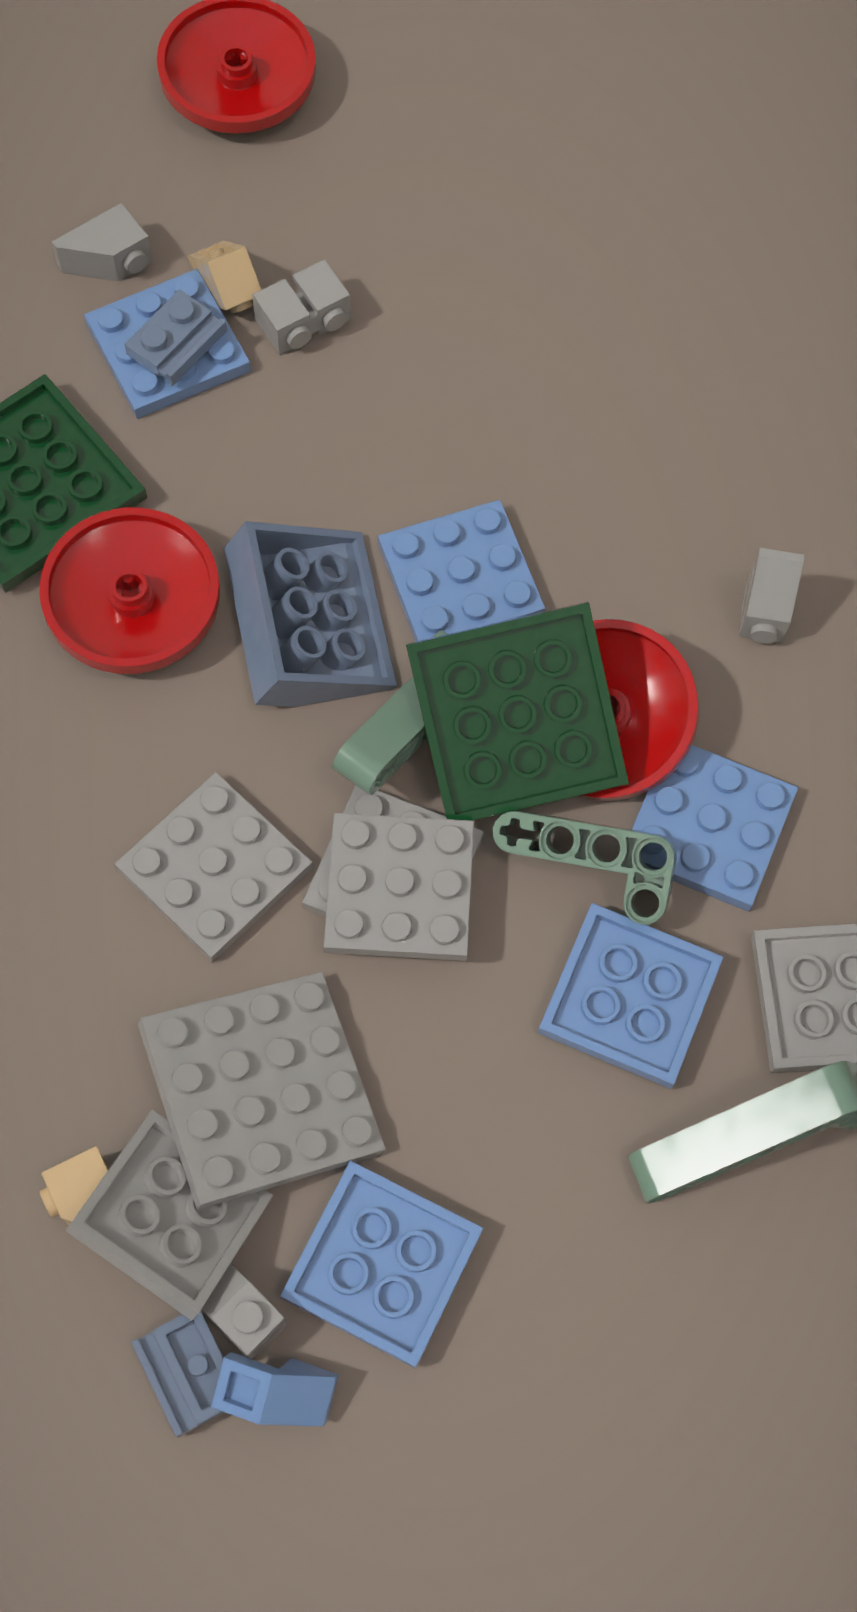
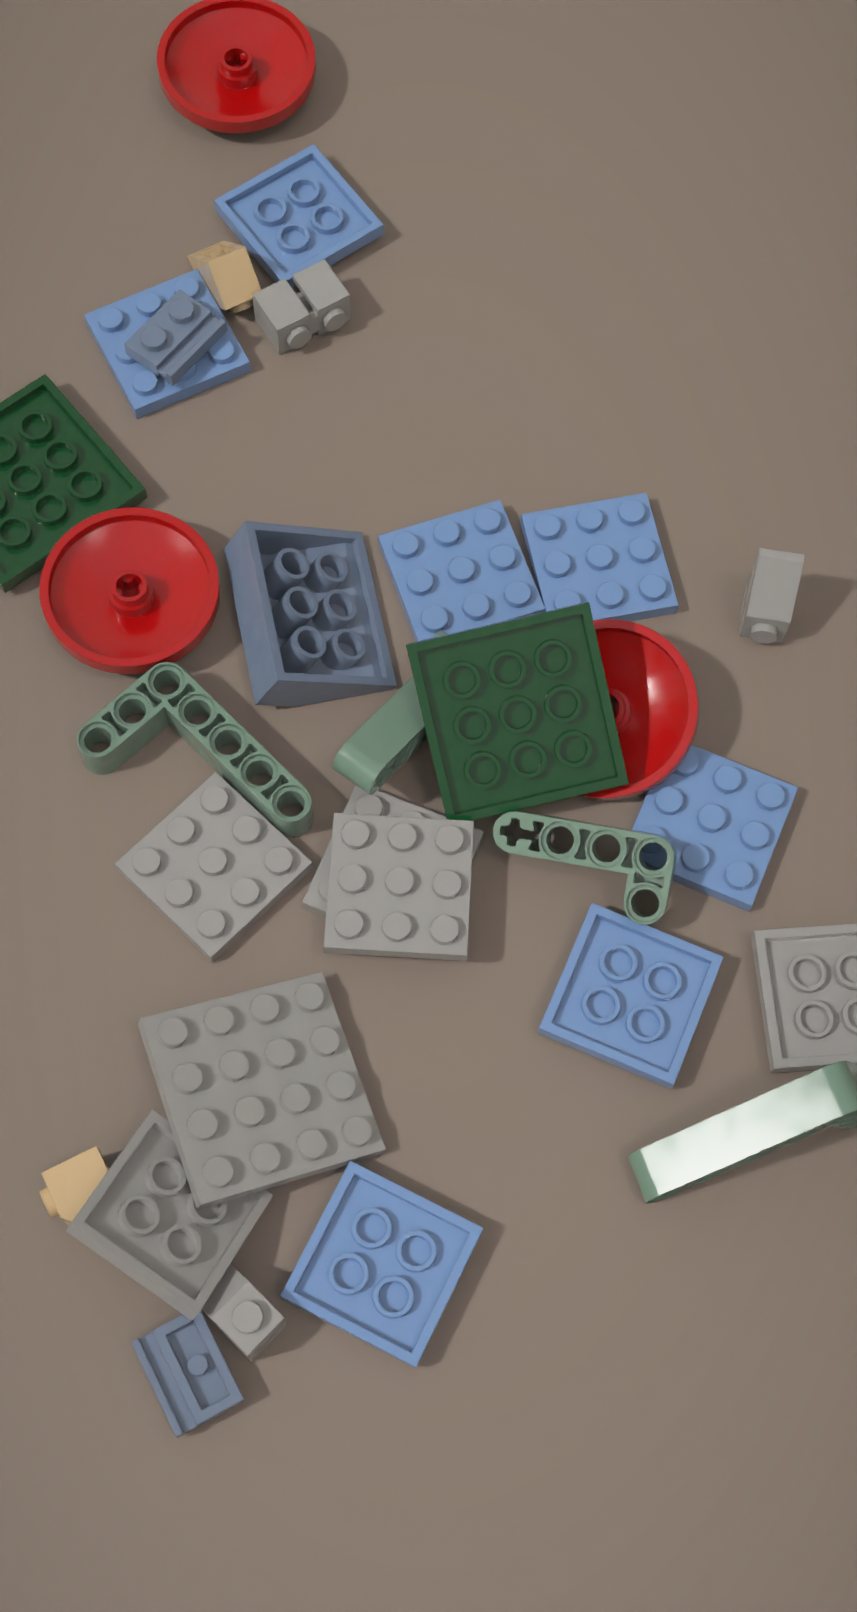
light grey slope [51,203,153,281] -> none
medium blue slope [211,1352,339,1426] -> none
none -> sand green beam [76,662,313,838]
none -> medium blue plate [214,144,384,288]
none -> medium blue plate [520,493,678,621]

